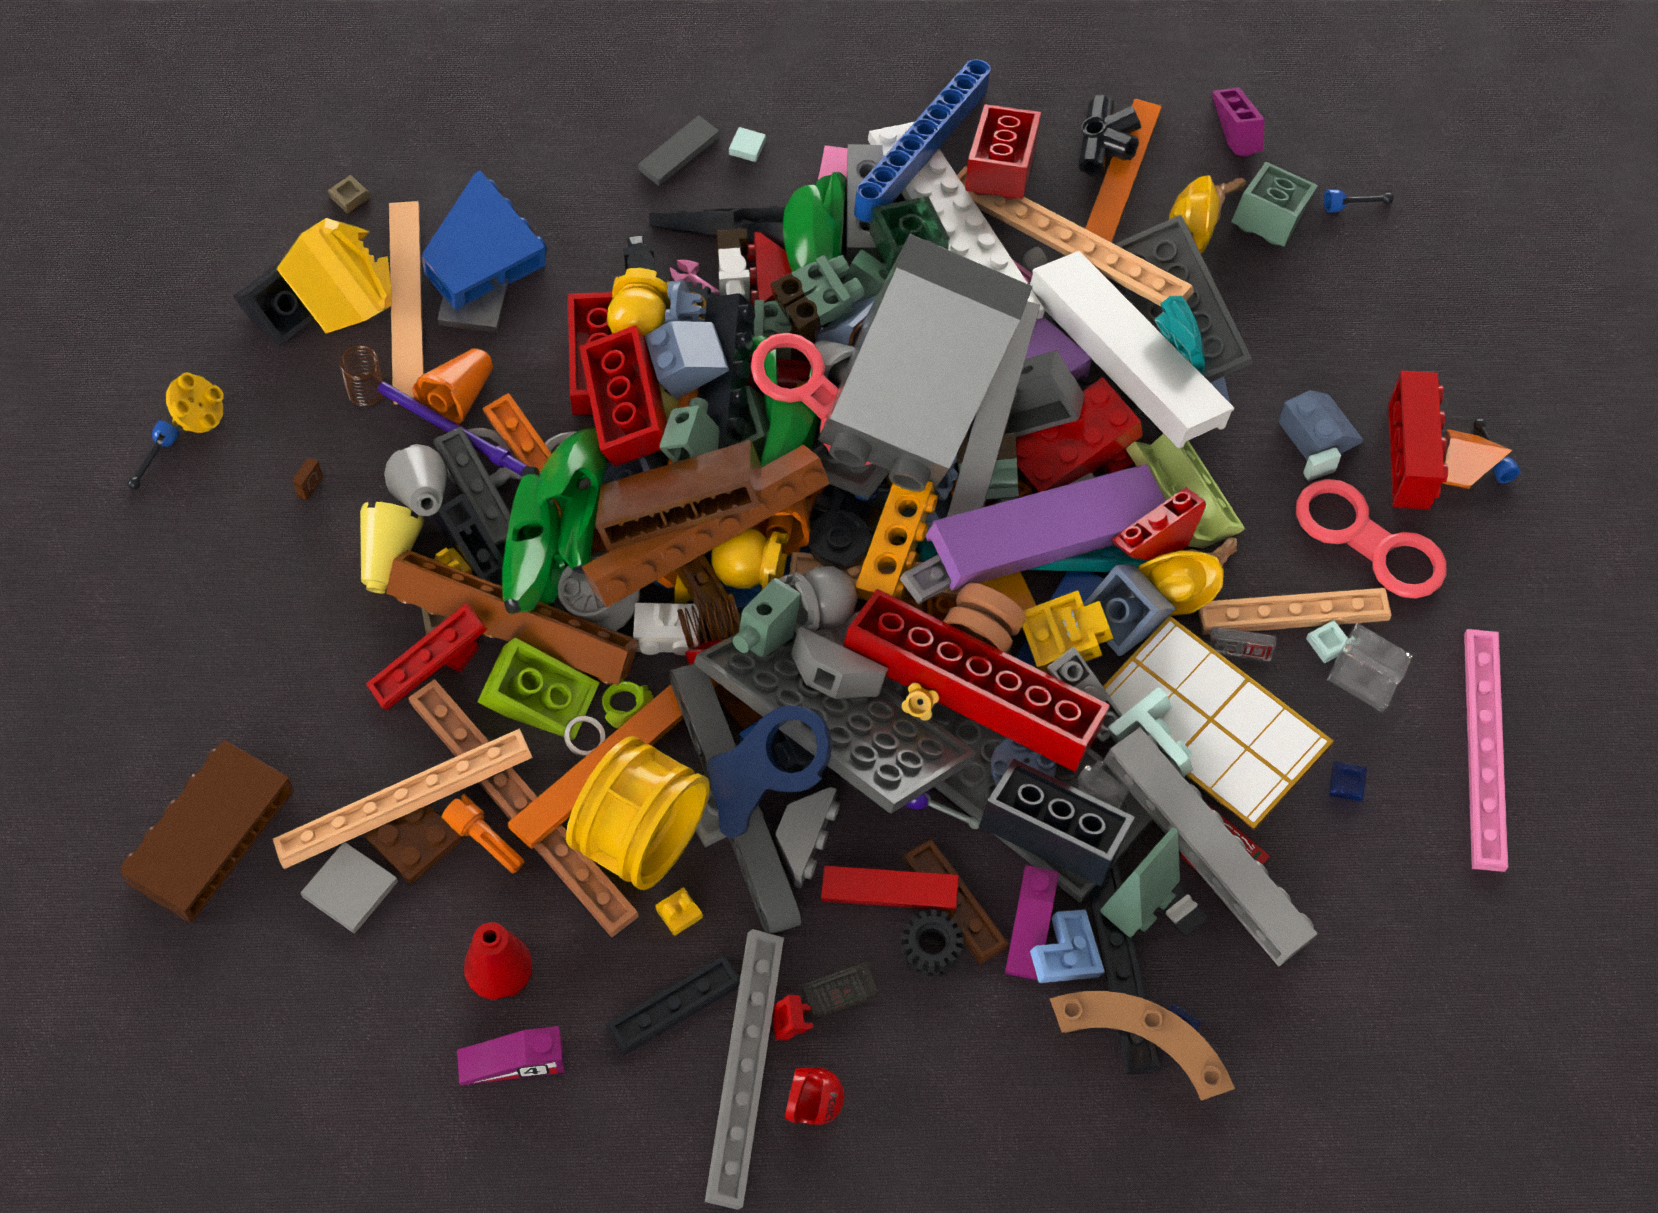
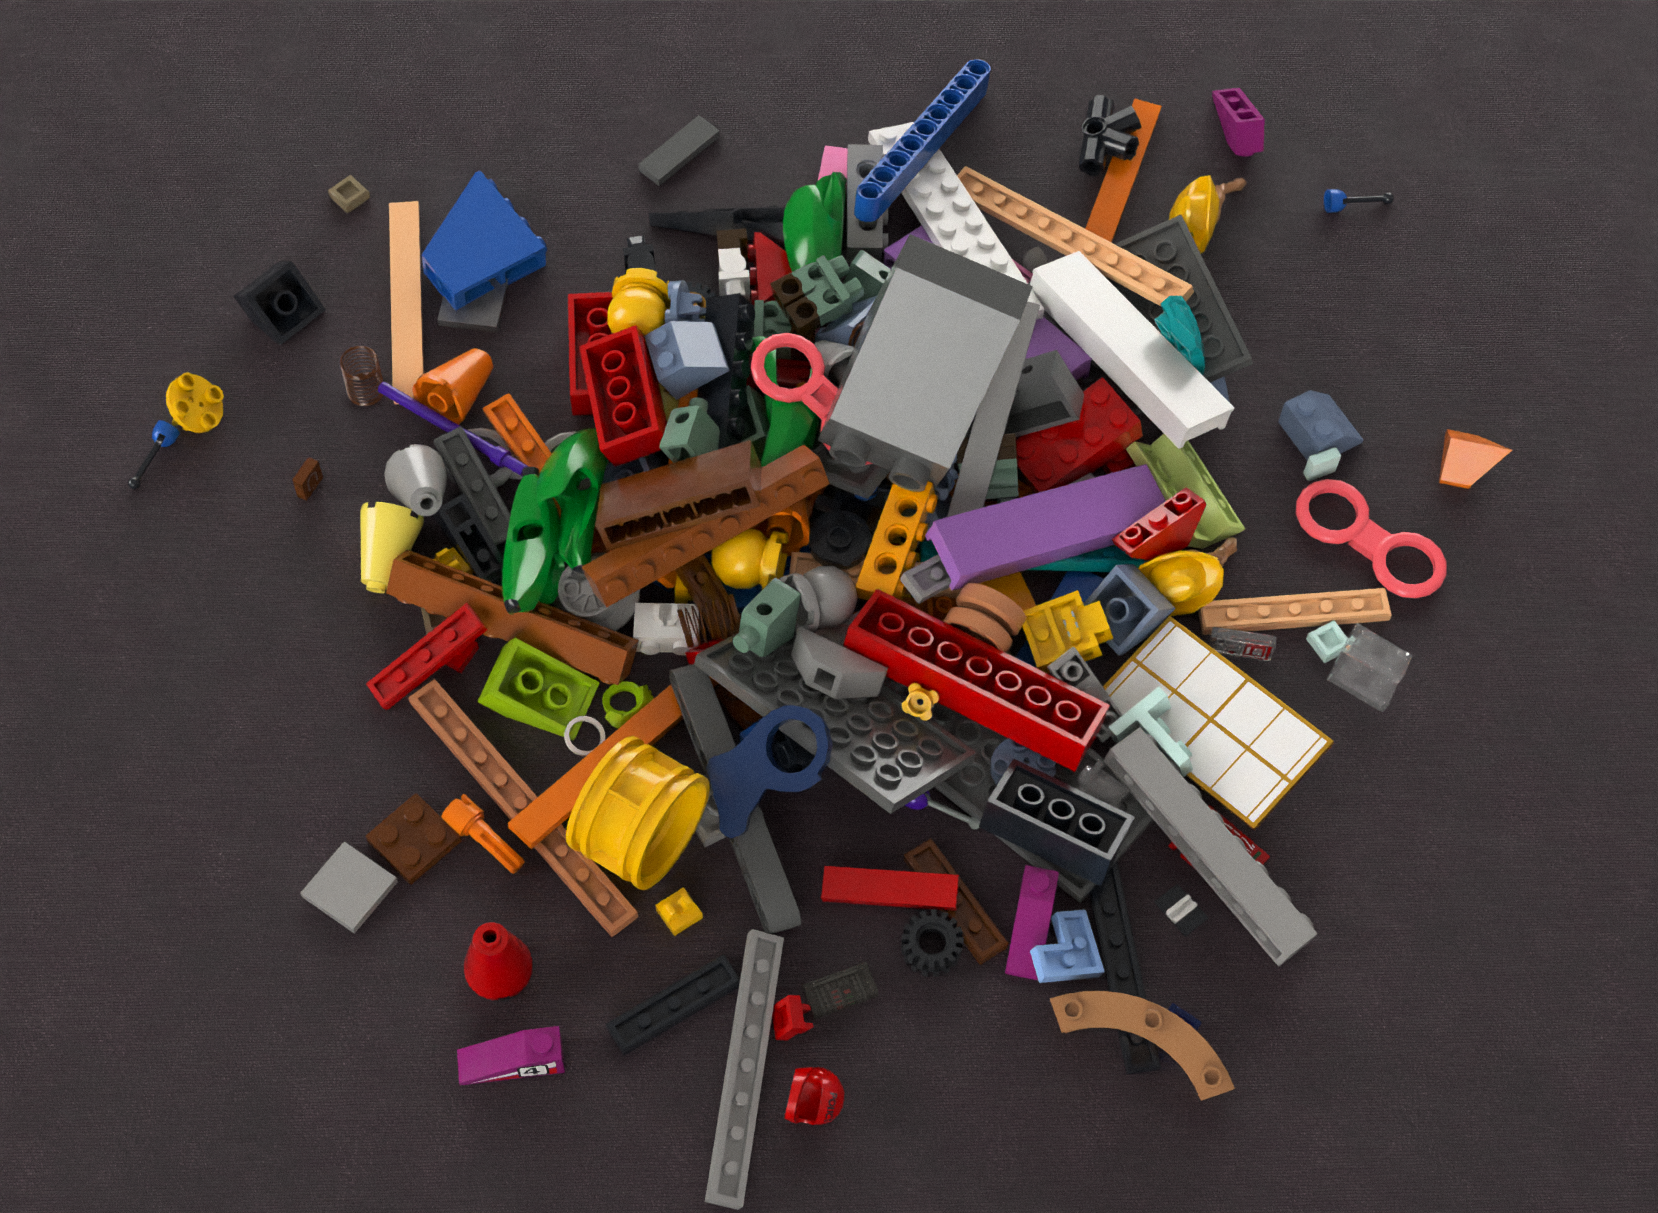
reddish brown brick [119,740,294,924] -> none
light nougat tile [273,728,533,869] -> none
yellow helmet [277,218,392,333] -> none
bright pink bar [670,260,719,297] -> none
light aqua tile [729,127,766,162] -> none
light grey slope [775,787,840,889] -> none
clear green brick [869,196,950,272] -> none
red brick [965,104,1041,199] -> none
sand green slope [1100,827,1180,938] -> none
sand green slope [1231,162,1318,246] -> none
clear blue tile [1329,762,1367,802] -> none
red brick [1388,370,1448,510] -> none
bright pink tile [1464,629,1508,872] -> none
blue hinge [1474,418,1521,484] -> none

